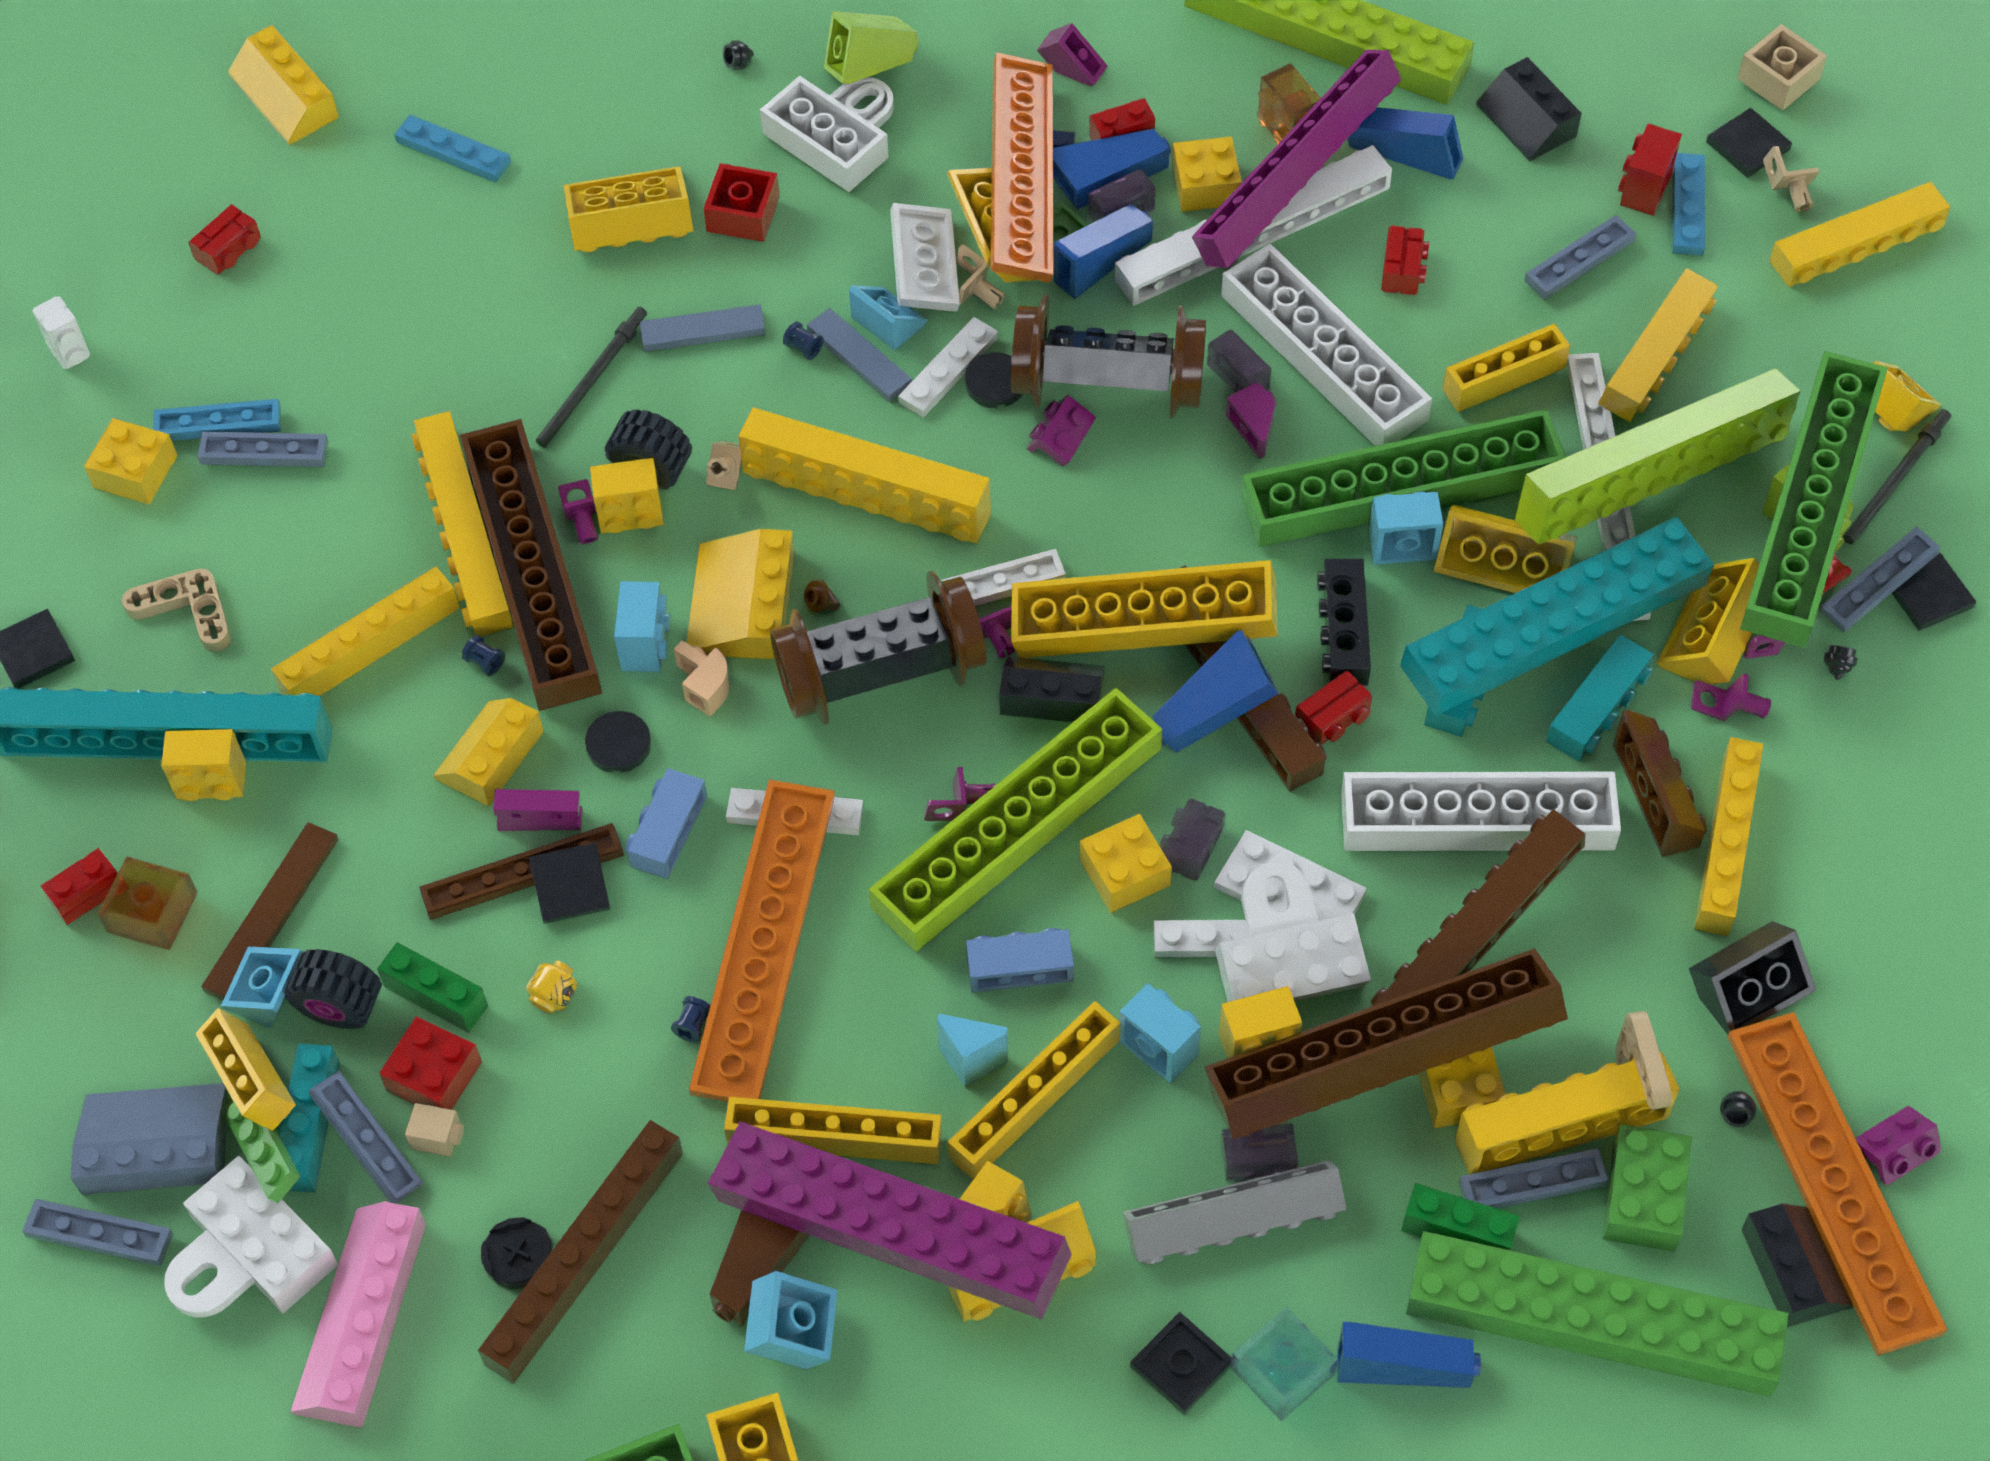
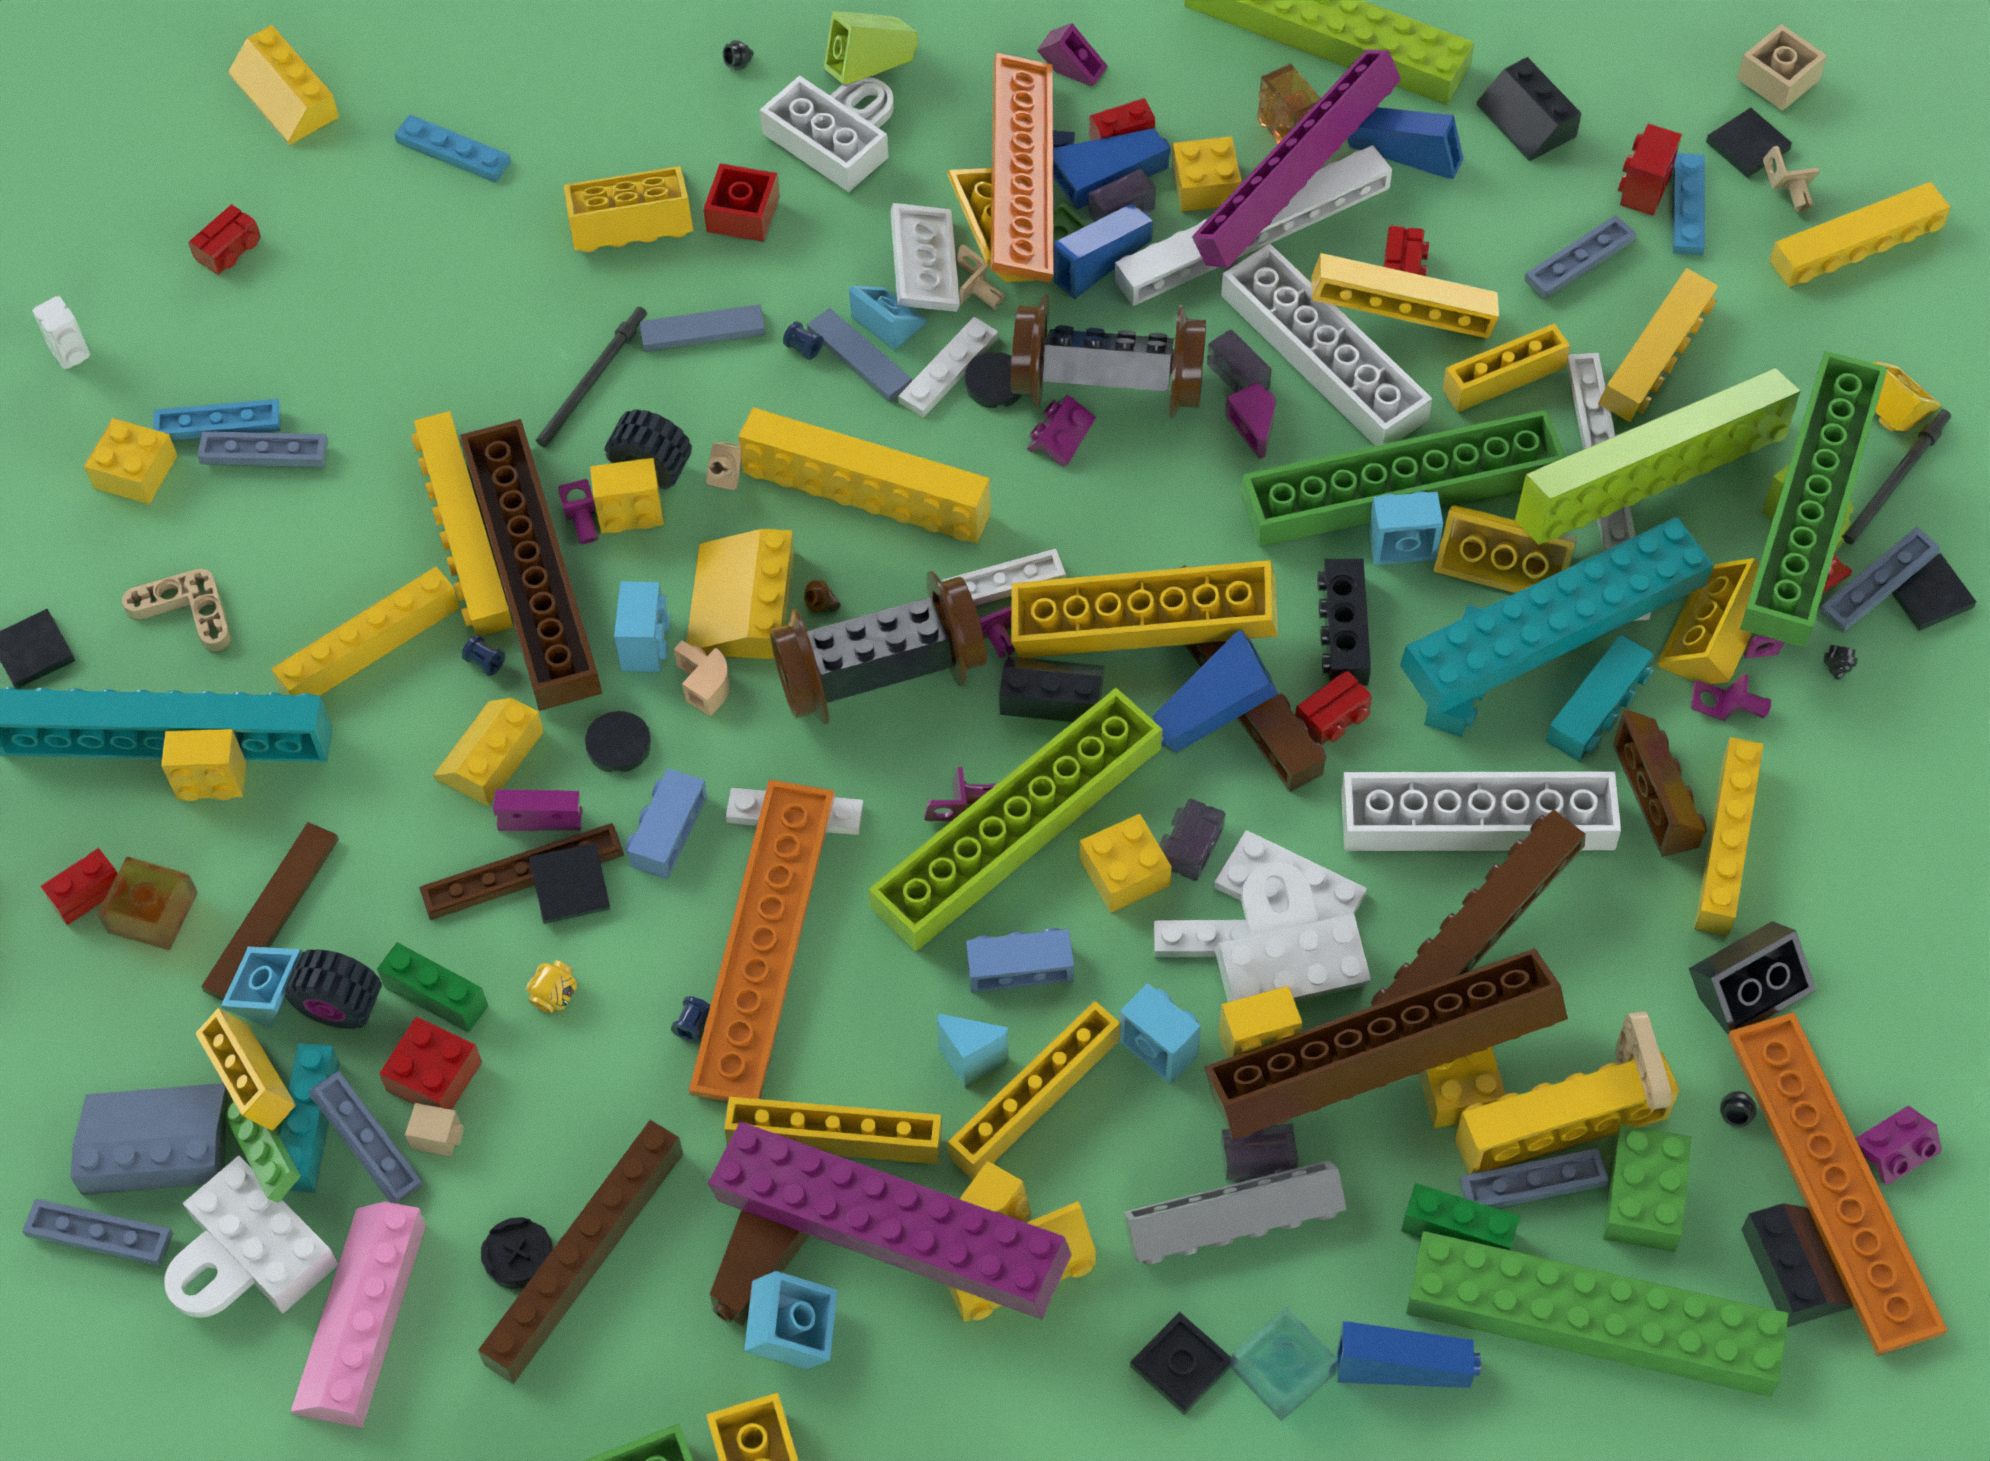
none -> yellow brick [1311,253,1499,339]

